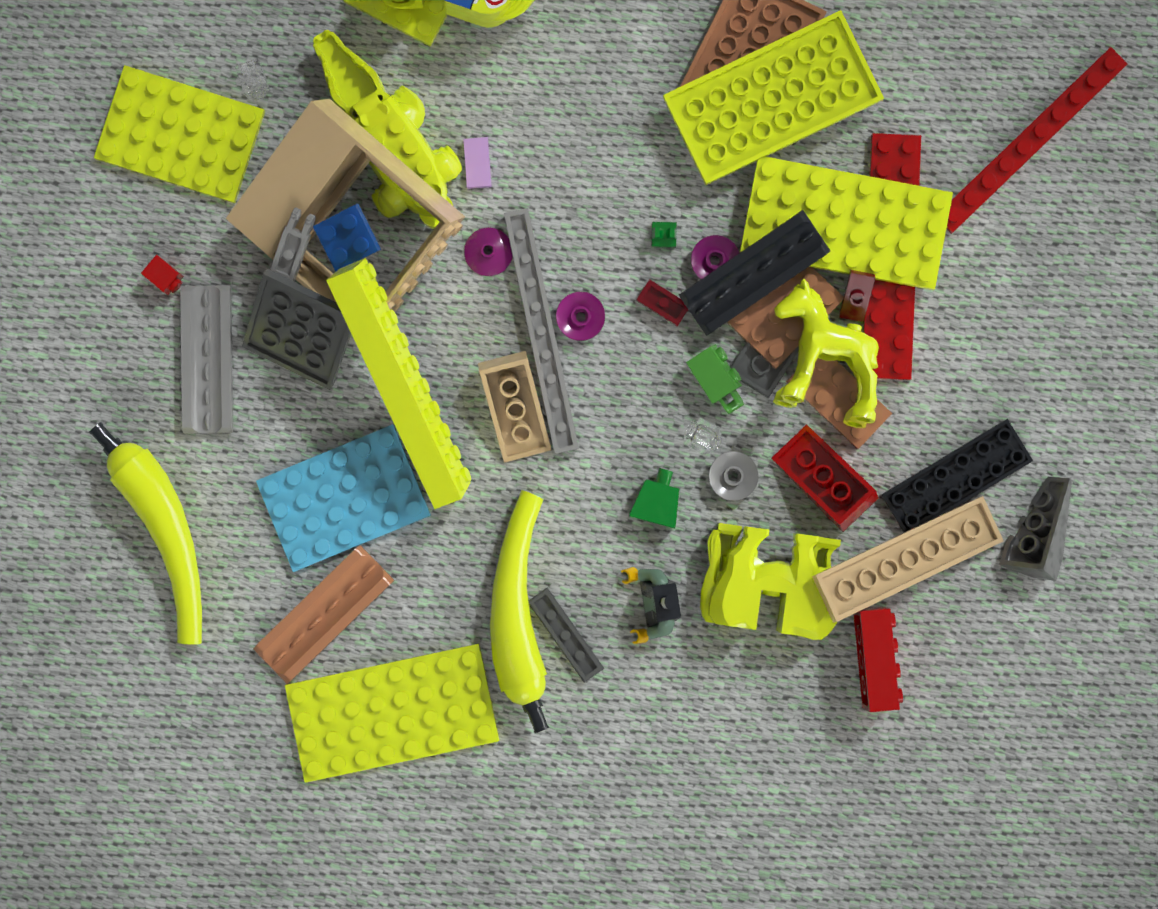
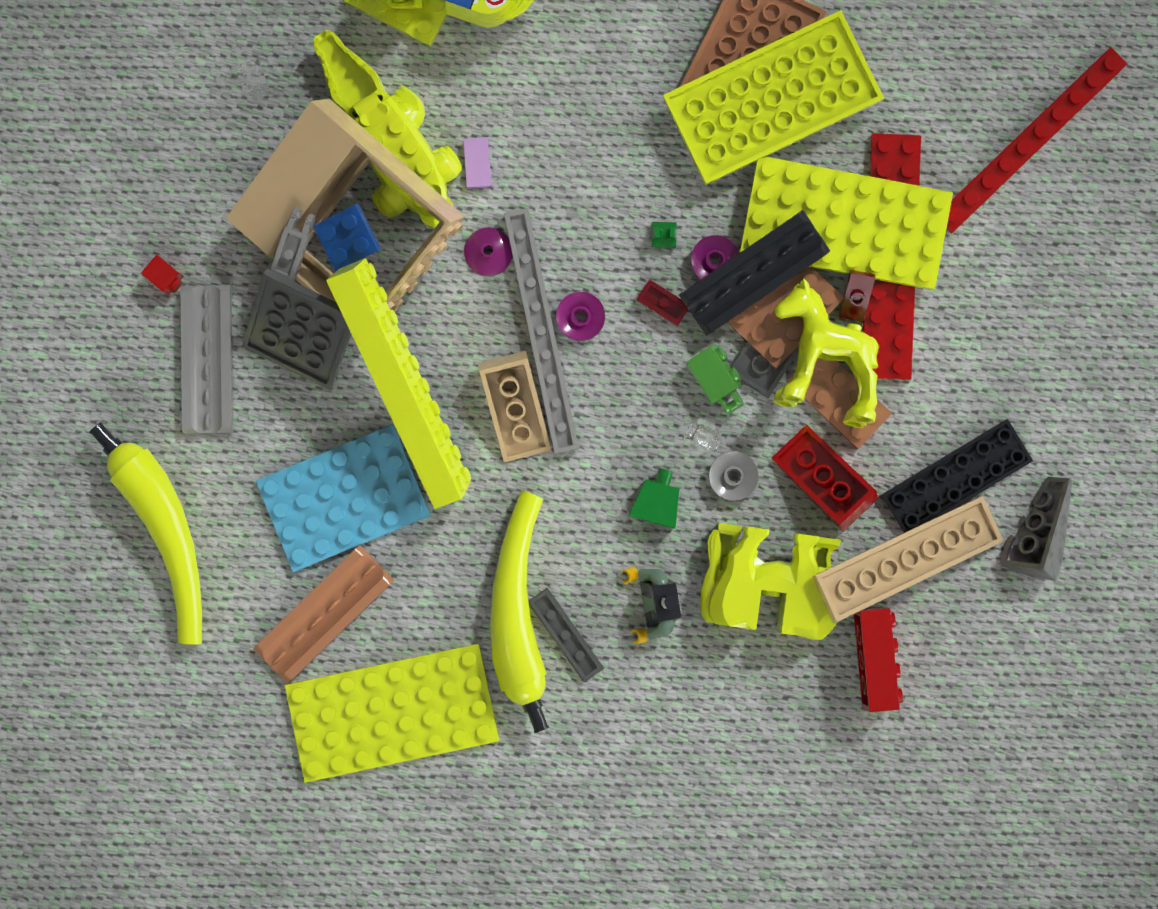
neon yellow plate [94,65,265,203] -> none

